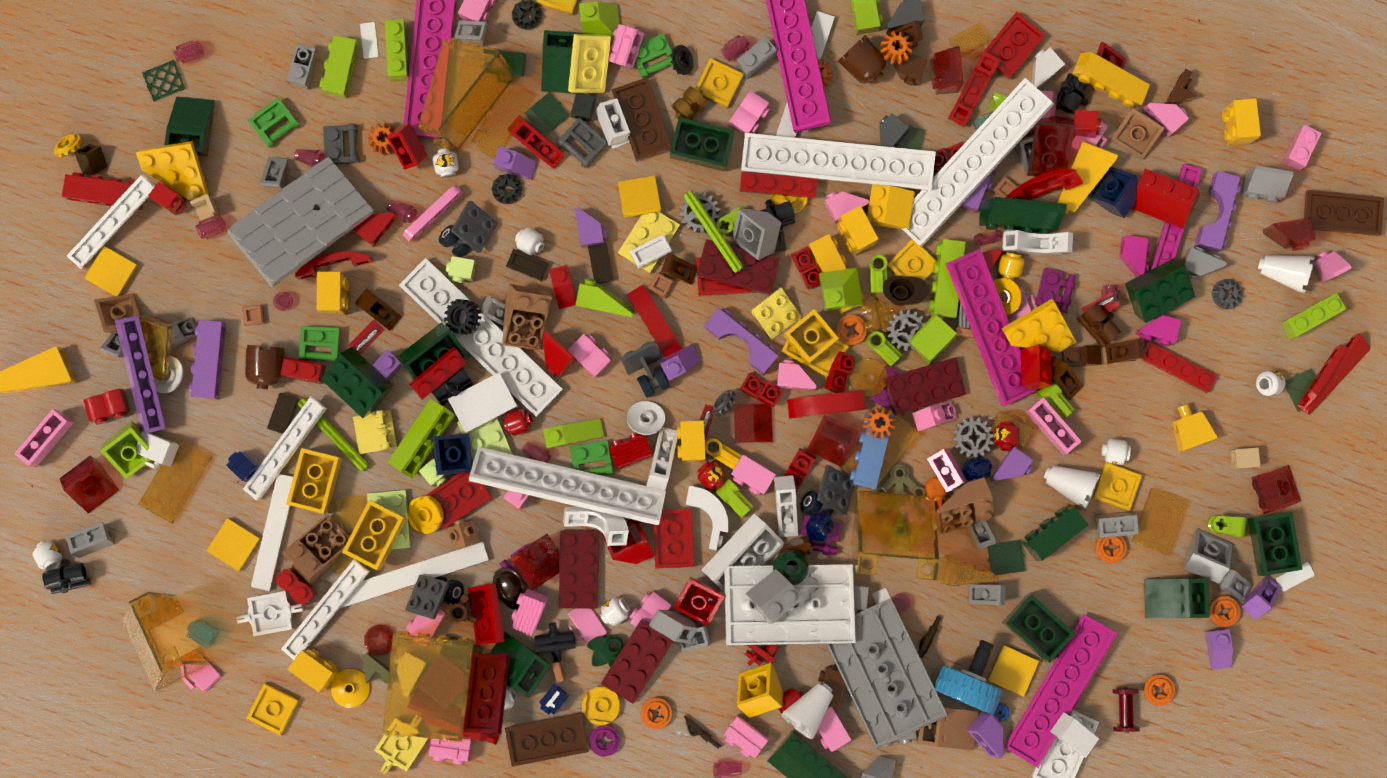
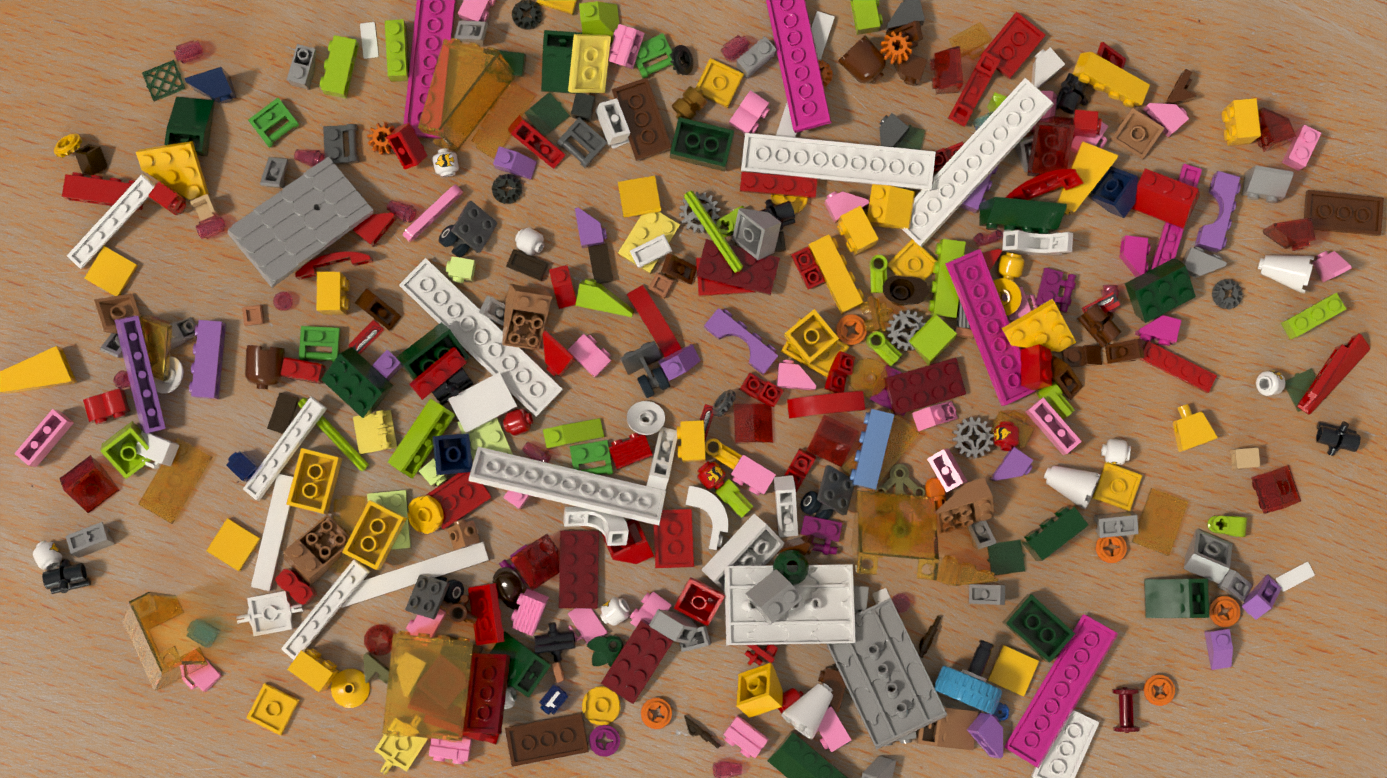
black tyre [444,299,482,335] -> none
light yellow hinge [751,288,801,340] -> none
clear blue head [805,513,834,541] -> none
lime slope [819,268,863,311] -> none
orange gear [863,407,896,440] -> none
clear blue head [962,455,992,482] -> none
nougat tile [992,176,1018,198] -> none
white brick [1050,712,1099,758] -> none
dark green brick [1248,512,1303,576] -> none
none -> clear pink plate [113,370,130,389]
none -> dark blue slope [185,67,236,104]
none -> clear red slope [1257,108,1296,152]
none -> black pin [1316,421,1361,456]

